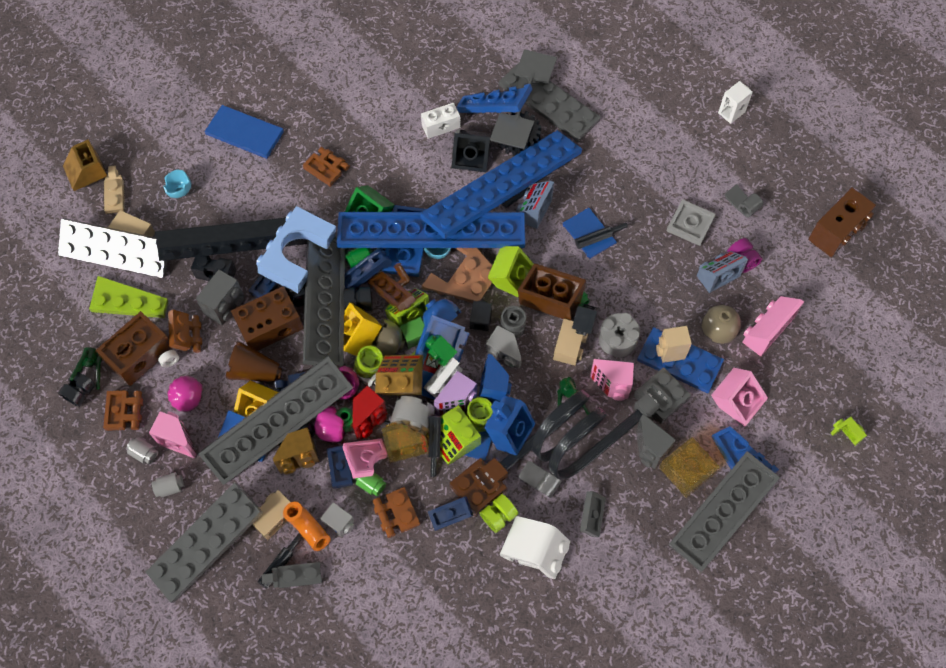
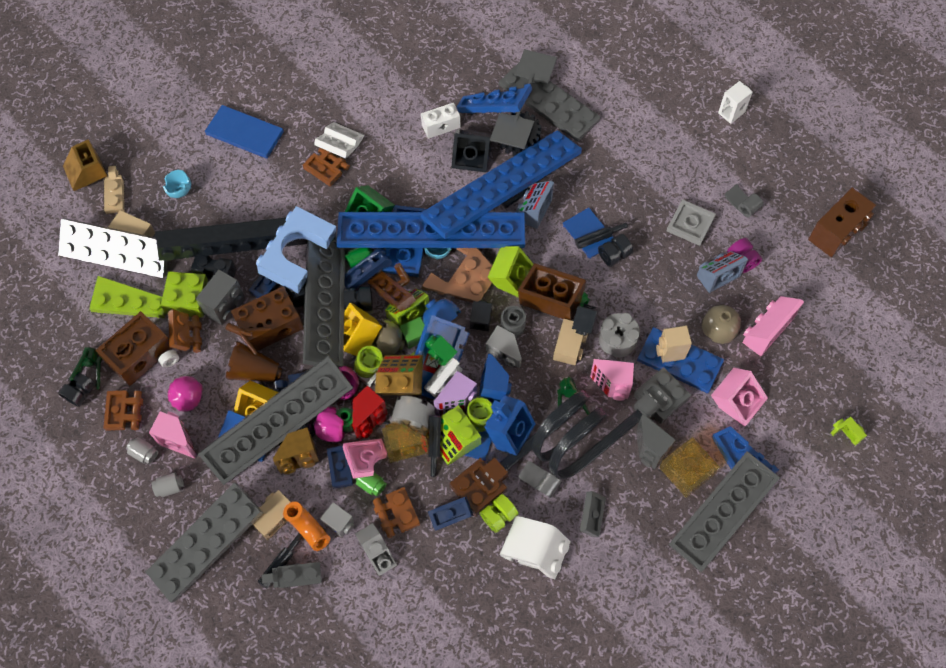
none -> lime brick [160,272,209,318]
none -> reddish brown plant [226,323,272,355]
none -> white slope [314,122,364,158]
none -> light grey slope [355,523,397,576]
none -> black wheel [598,234,633,267]

